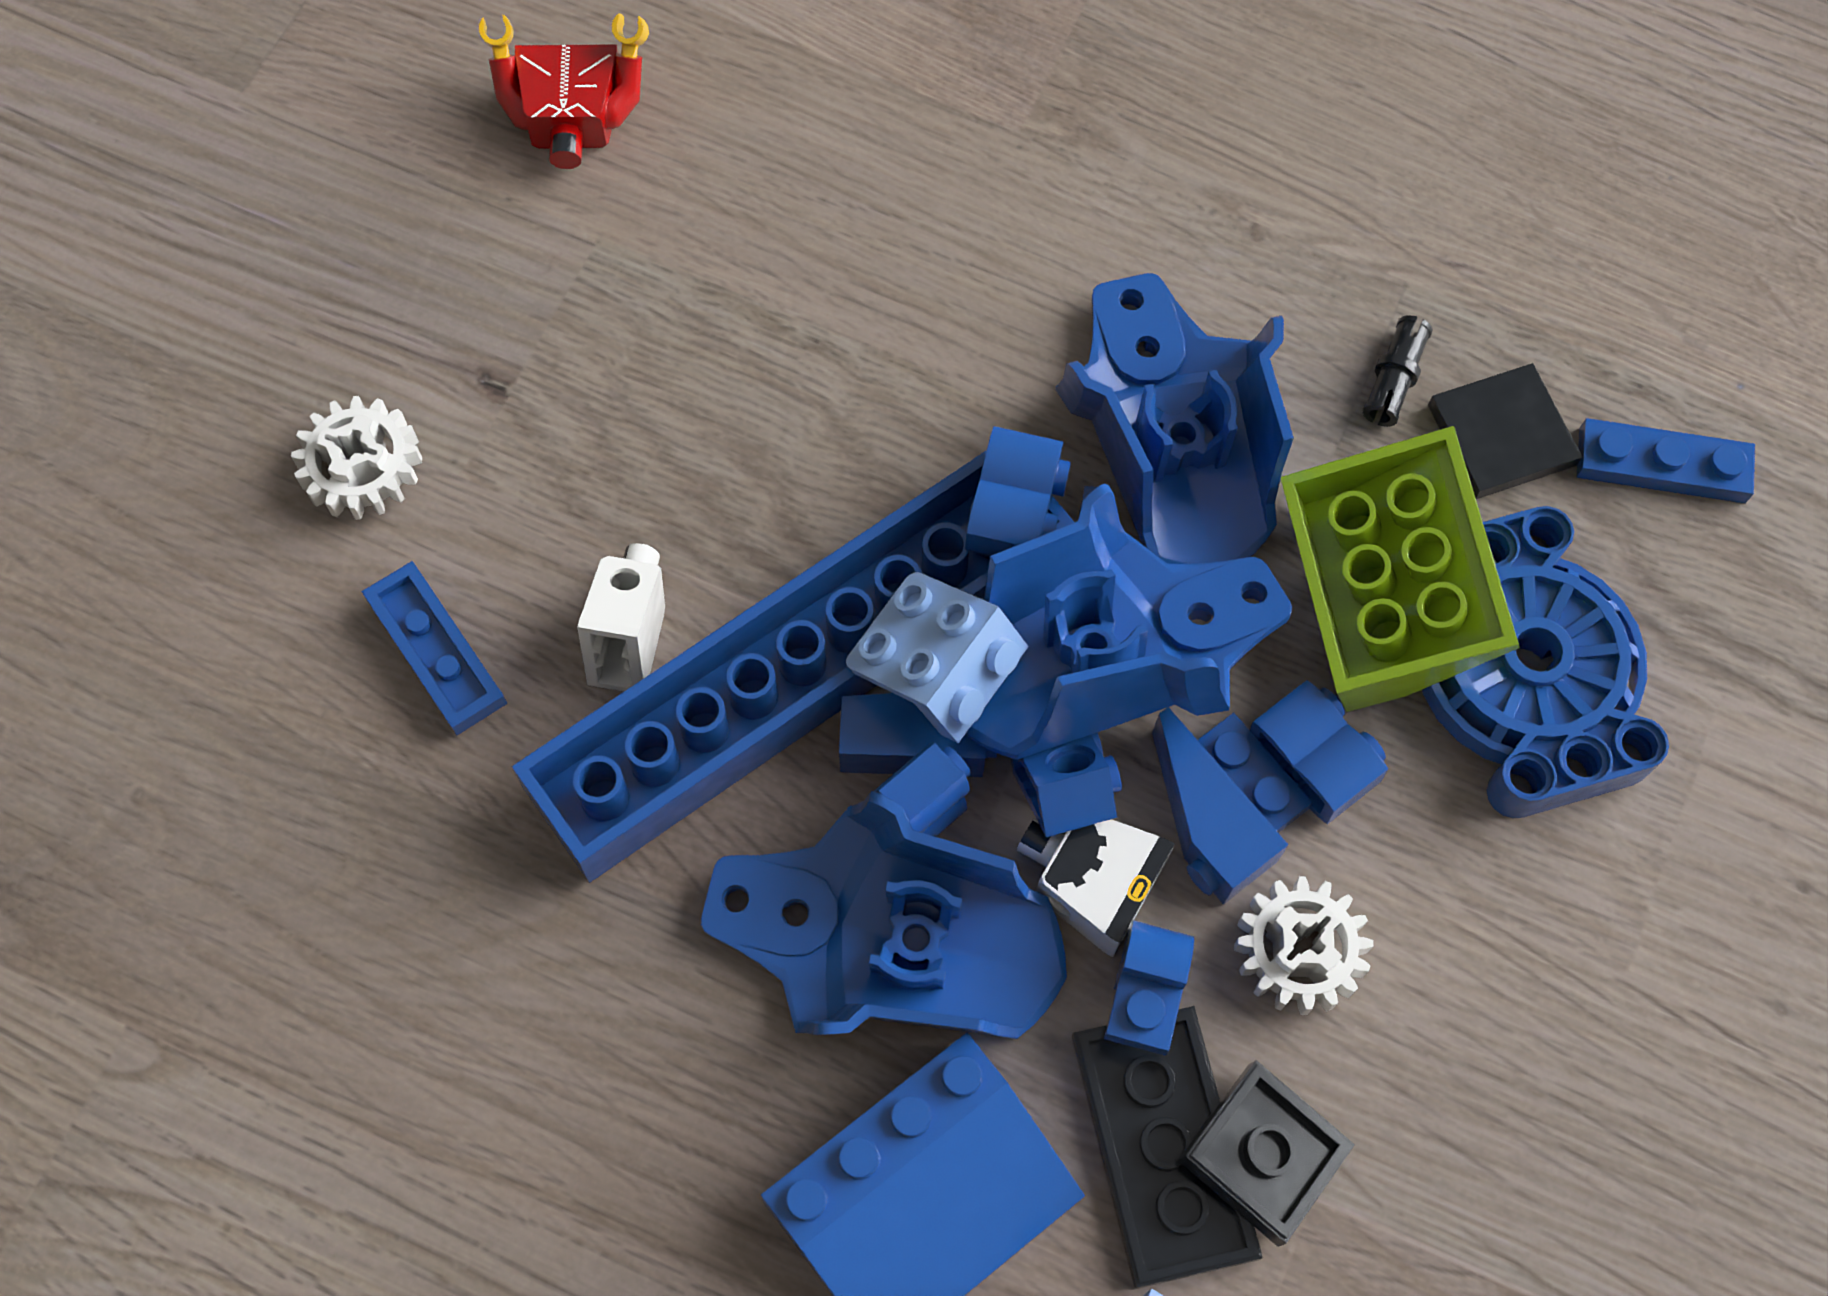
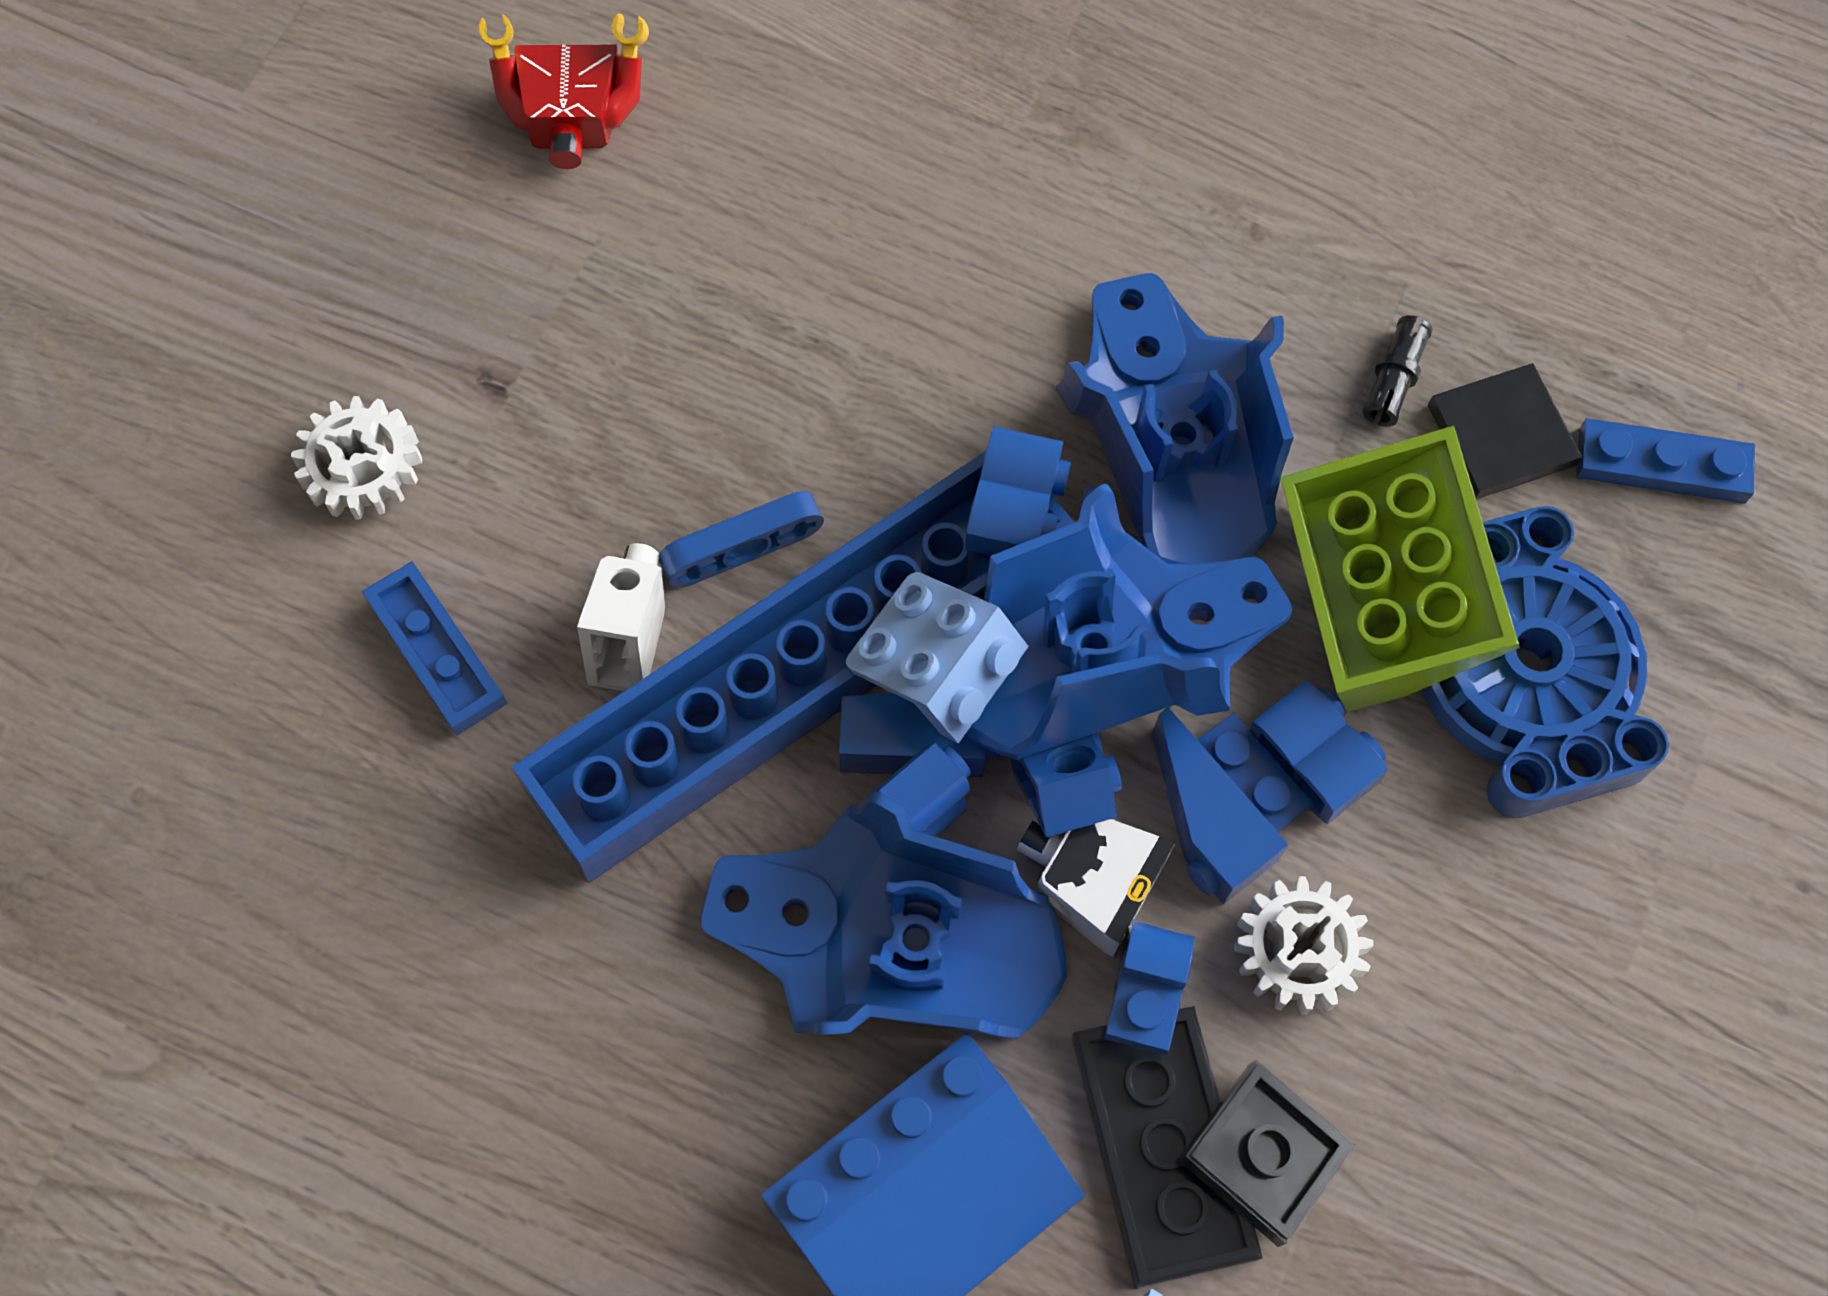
none -> blue beam [659,491,824,588]

